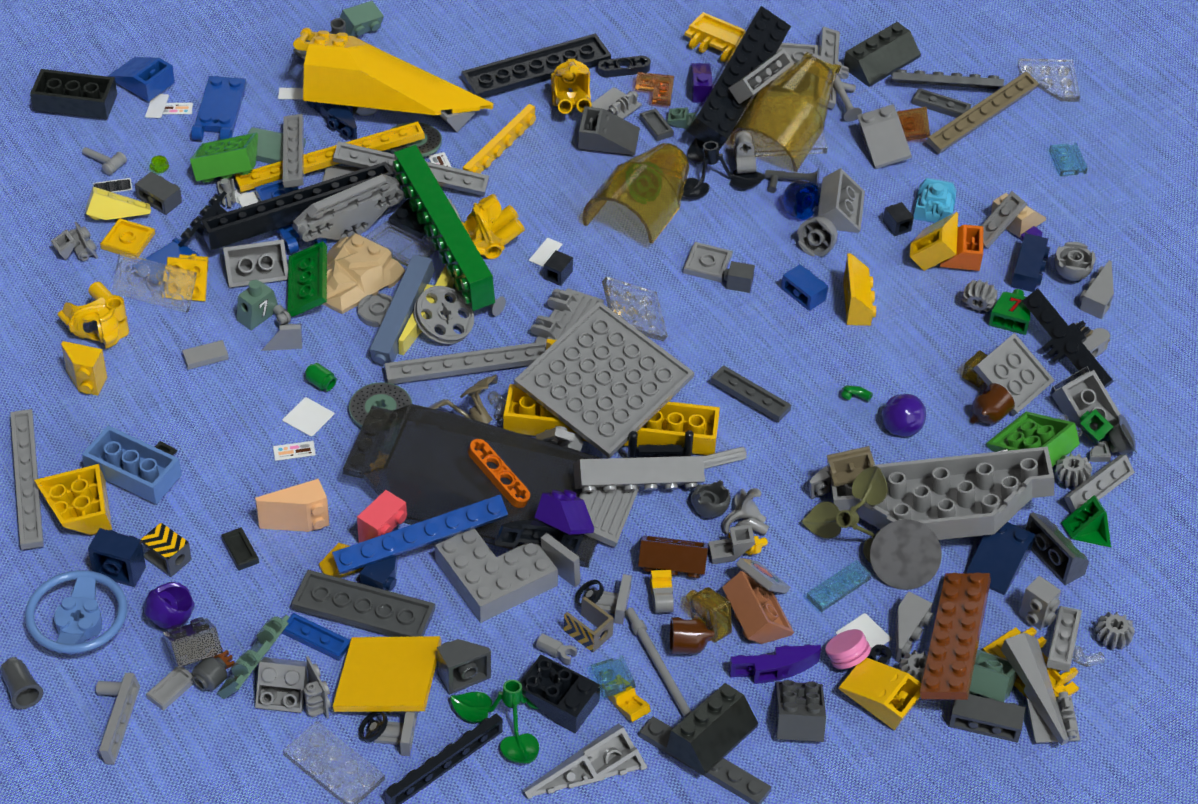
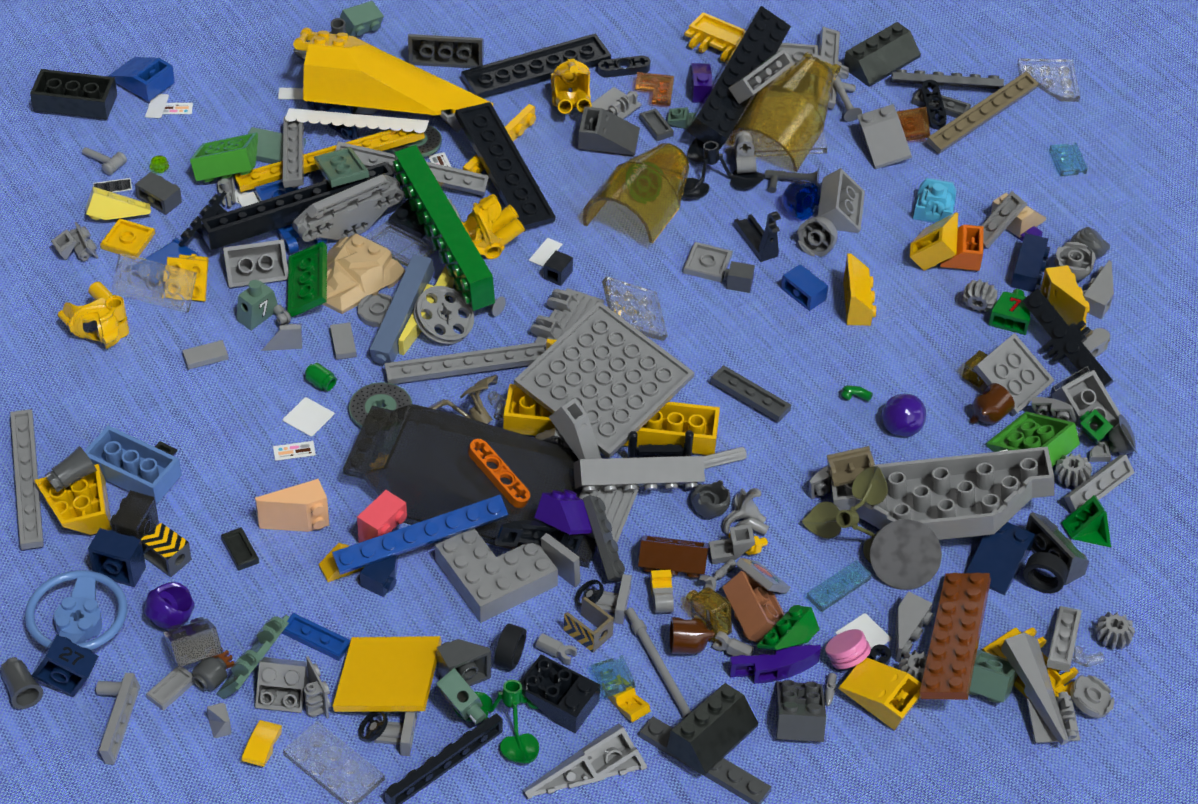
yellow slope [61,341,108,396] -> none
blue hinge [191,76,247,141] -> none
dark grey plate [291,570,435,637] -> none
black brick [883,202,914,237] -> none
dark grey brick [949,693,1026,743] -> none
light grey brick [1019,576,1061,630] -> none
none -> dark blue brick [32,634,99,697]
none -> dark grey plant [45,446,97,492]
none -> clear smoke brick [110,490,159,553]
none -> light grey slope [207,702,232,738]
none -> yellow slope [242,720,282,767]
none -> white sticker [285,108,429,133]
none -> sand green tile [314,147,369,187]
none -> light grey tile [330,322,357,360]
none -> dark grey slope [408,34,484,68]
none -> sand green torso [436,668,486,724]
none -> black plate [455,102,556,230]
none -> black tyre [494,623,527,670]
none -> light grey slope [549,398,602,459]
none -> dark grey plate [583,495,625,582]
none -> light grey piece [698,559,736,596]
none -> light grey bar [712,631,754,656]
none -> black hinge [734,211,781,262]
none -> green slope [757,605,820,650]
none -> light grey helmet [825,673,837,706]
none -> black beam [921,80,947,130]
none -> black tyre [1023,552,1069,593]
none -> light grey slope [1031,397,1077,422]
none -> yellow slope [1040,265,1090,331]
none -> dark grey hair [1070,227,1110,259]
none -> light grey tile [1070,675,1115,718]

